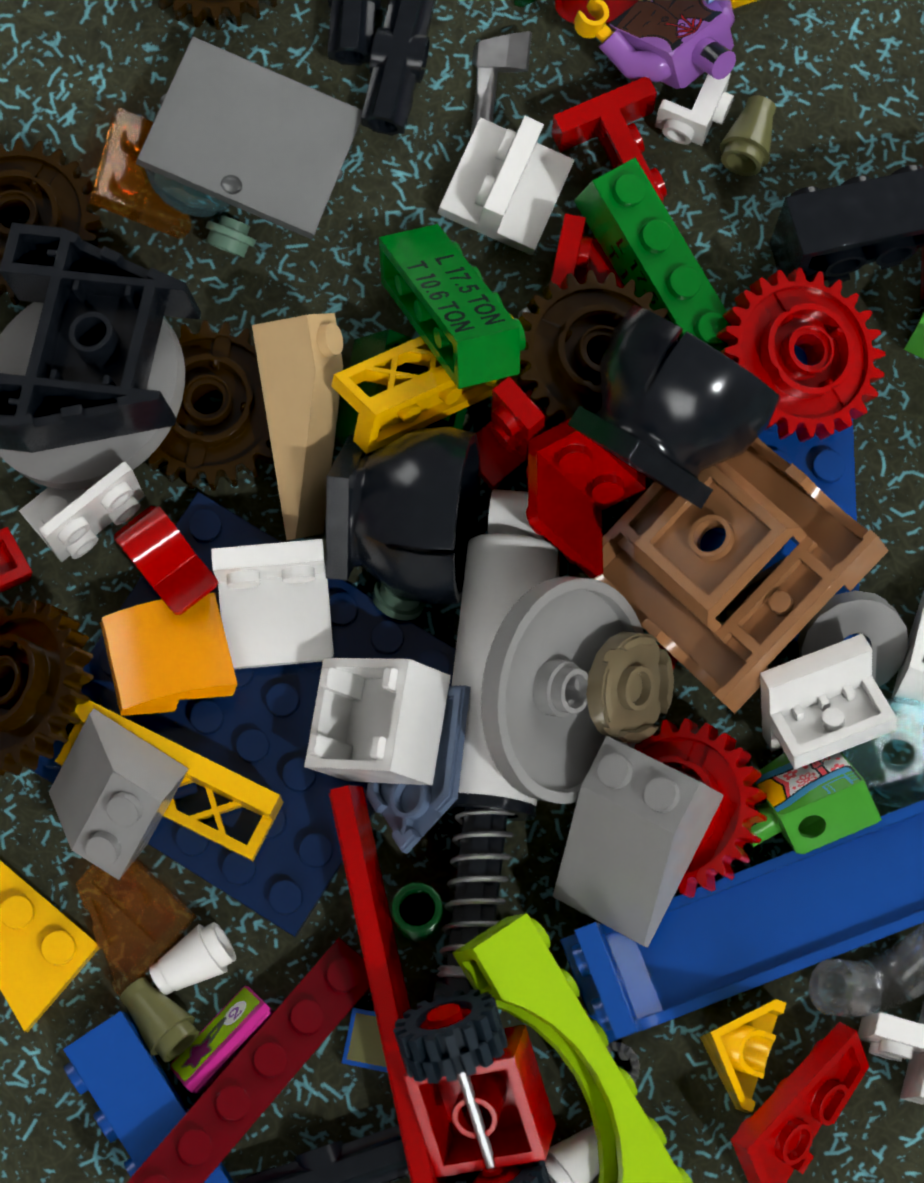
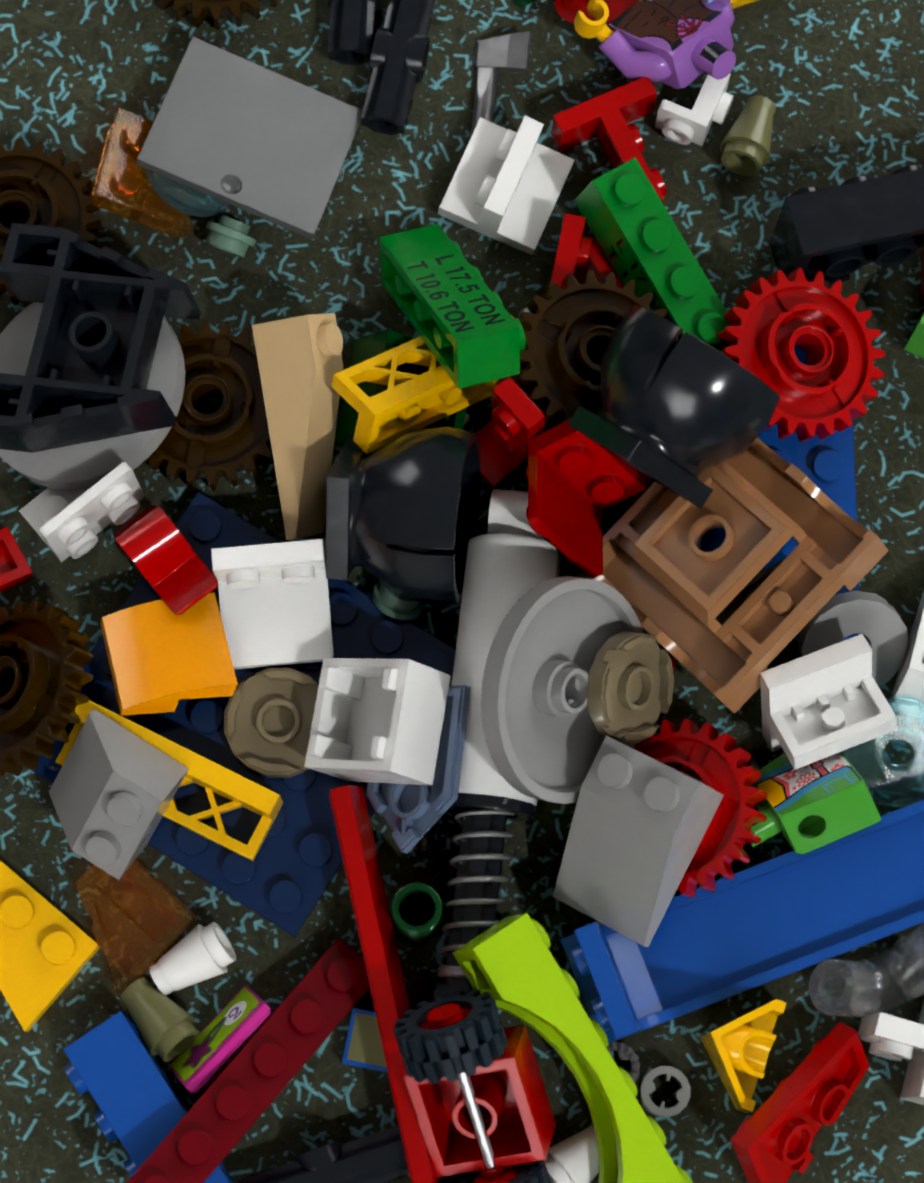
none -> dark tan tile [224,668,319,778]
none -> light grey bush [639,1066,691,1117]

